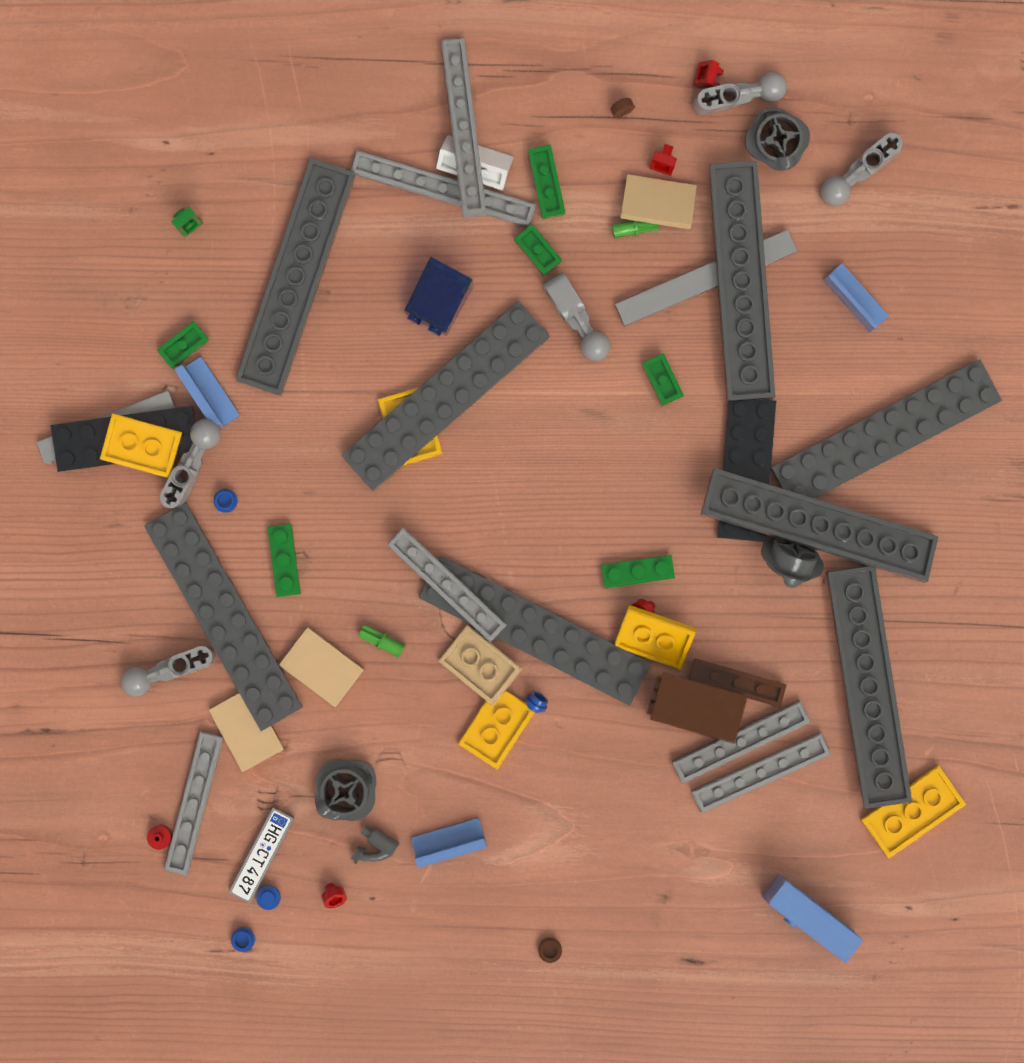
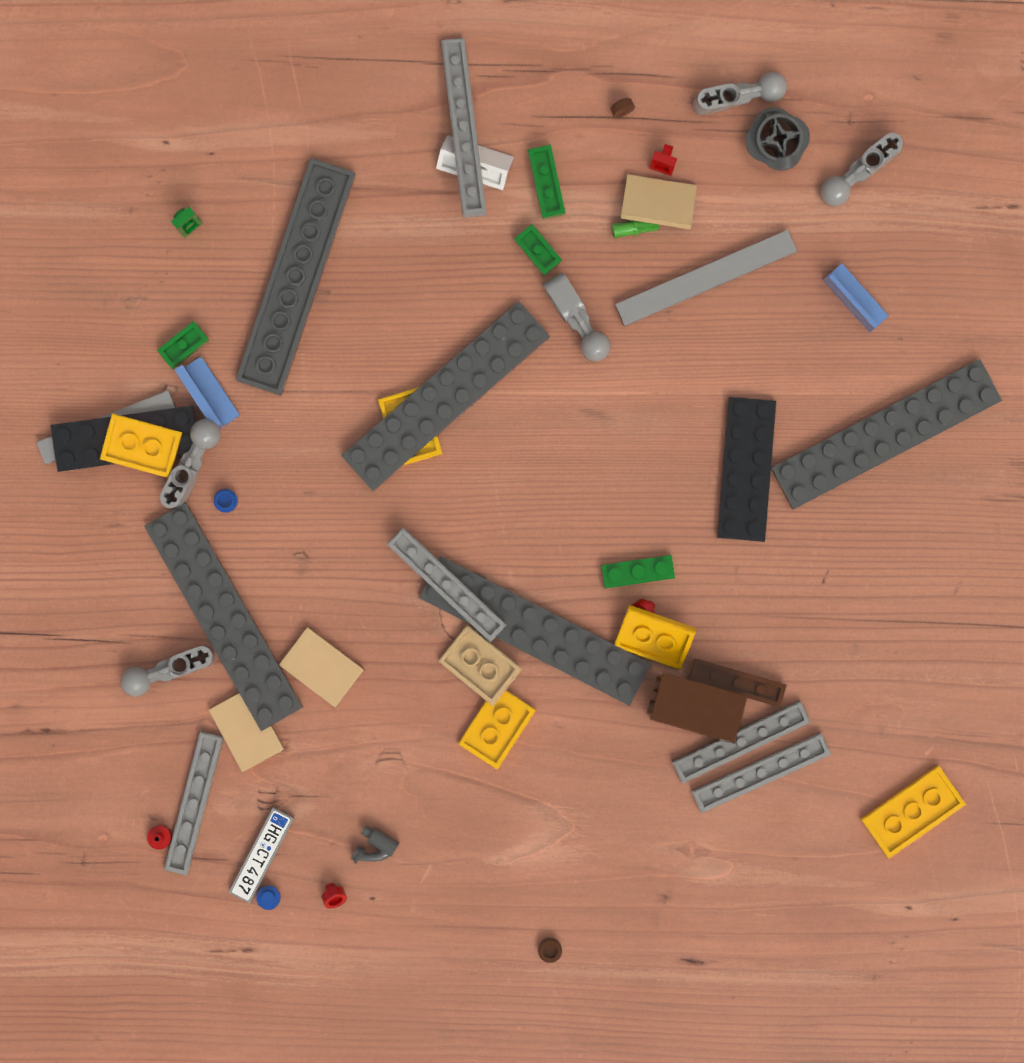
blue plate [231,927,255,952] -> none
green plate [267,524,301,597] -> none
dark grey piece [315,759,376,821] -> none
light grey tile [351,150,536,228] -> none
bright green axle [358,625,406,658] -> none
clear blue slope [404,257,474,337] -> none
medium blue panel [411,818,487,868] -> none
blue plate [525,691,548,713] -> none
green plate [642,353,684,406] -> none
red tile [693,60,724,88] -> none
dark grey plate [700,468,938,583] -> none
dark grey plate [709,161,775,401] -> none
dark grey piece [761,537,824,588] -> none
medium blue brick [762,874,863,963] -> none
dark grey plate [827,566,912,809] -> none

